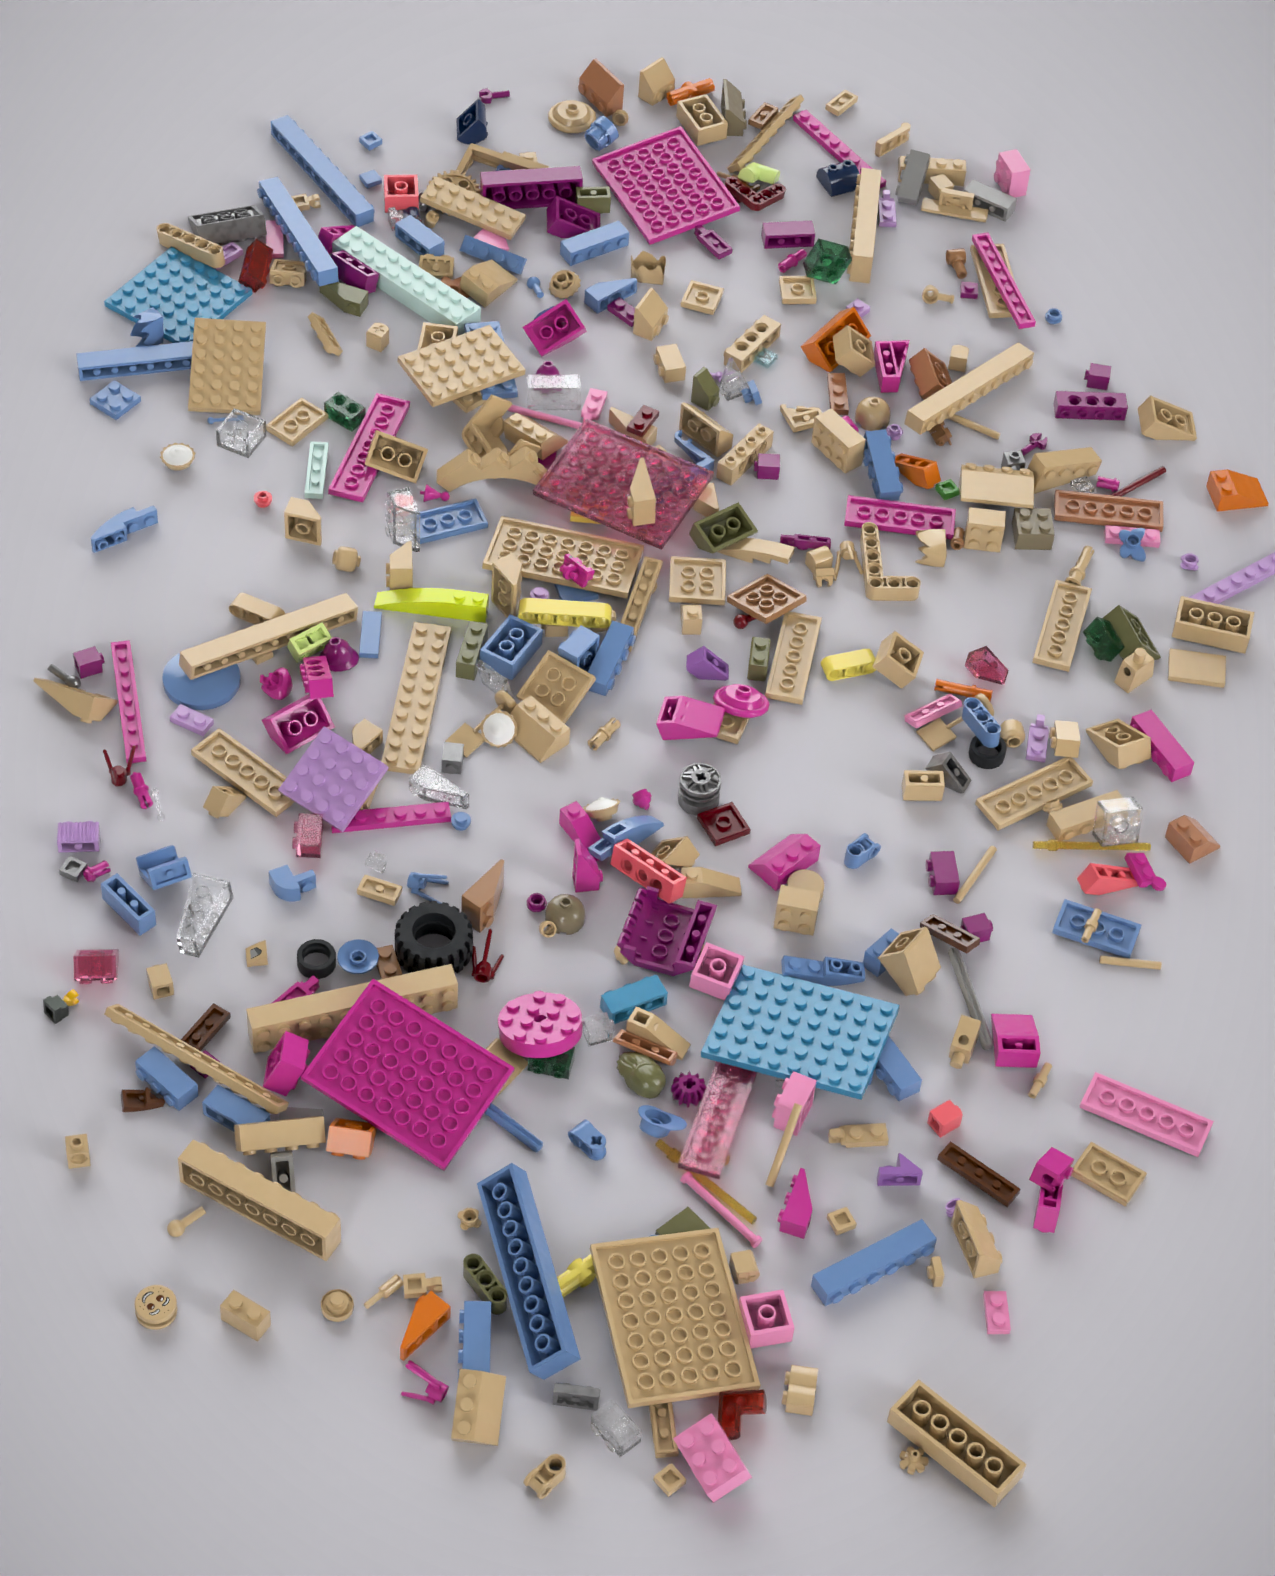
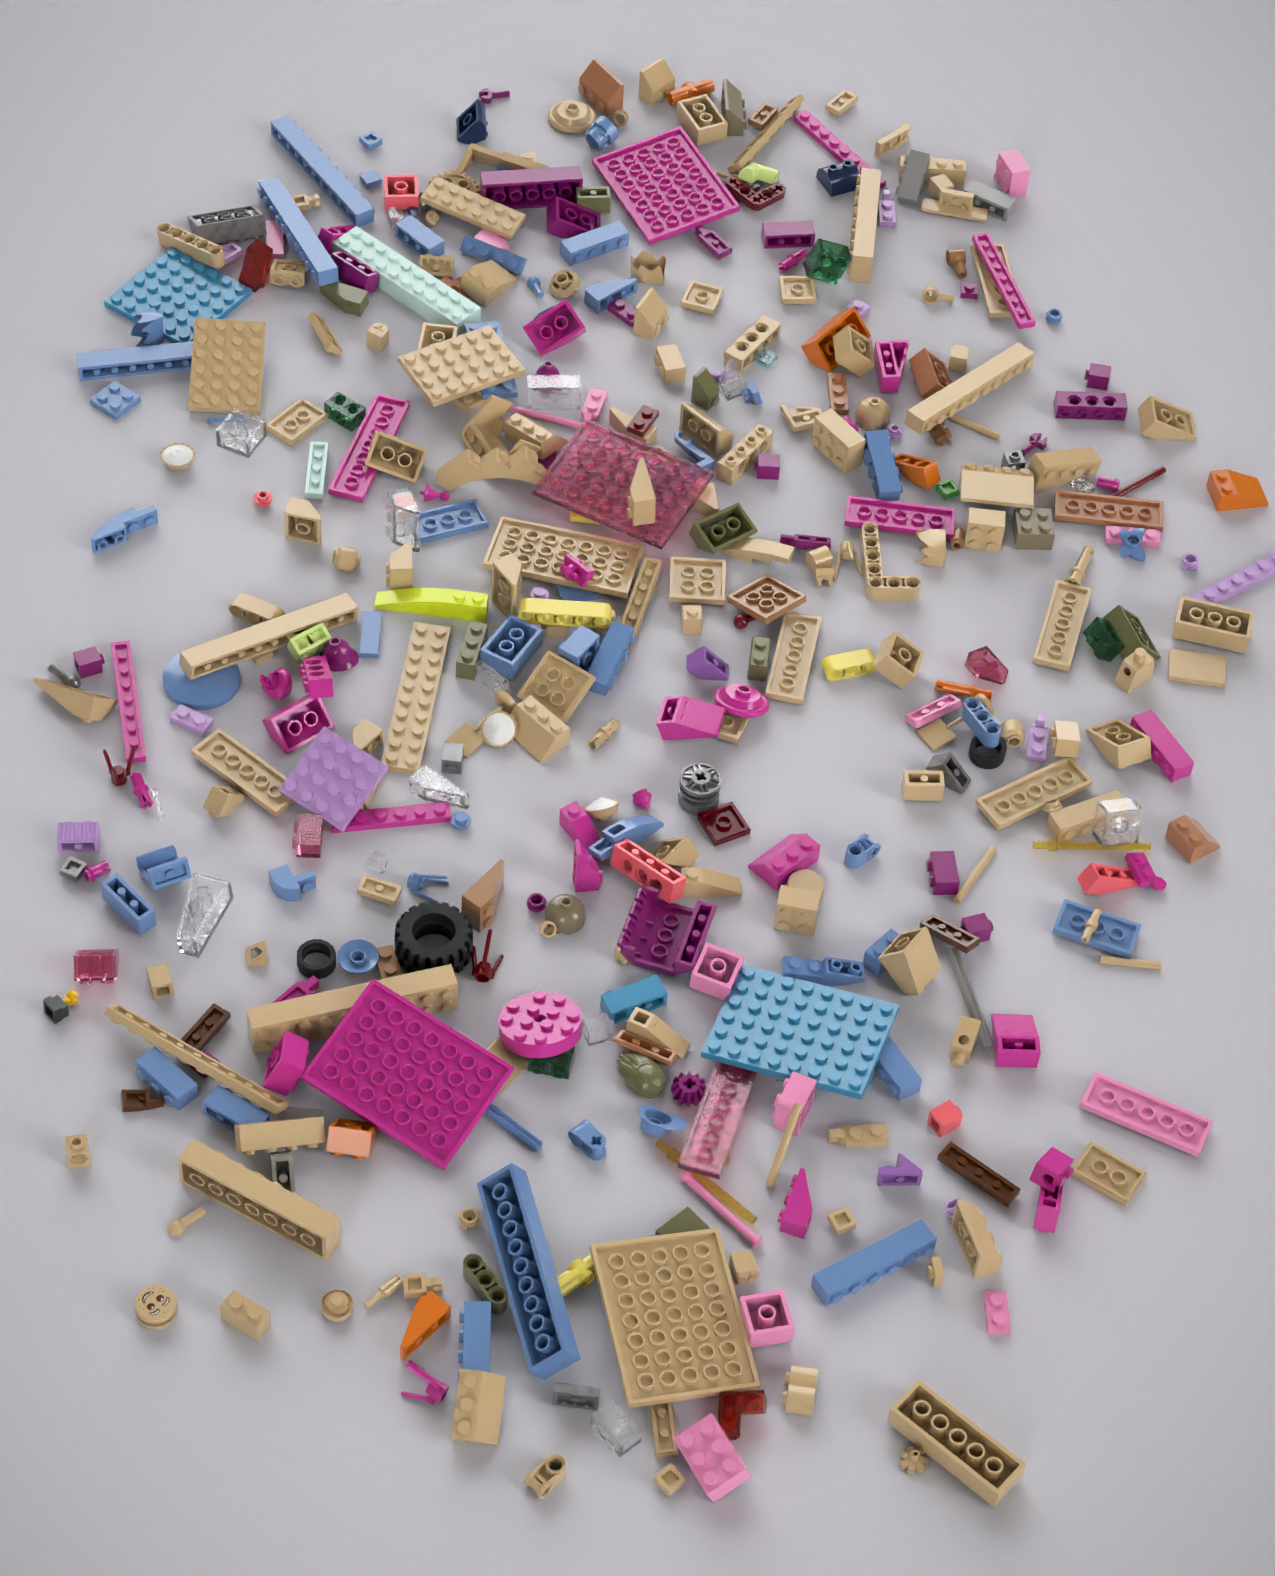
tan bar [1028,1062,1052,1098] -> none

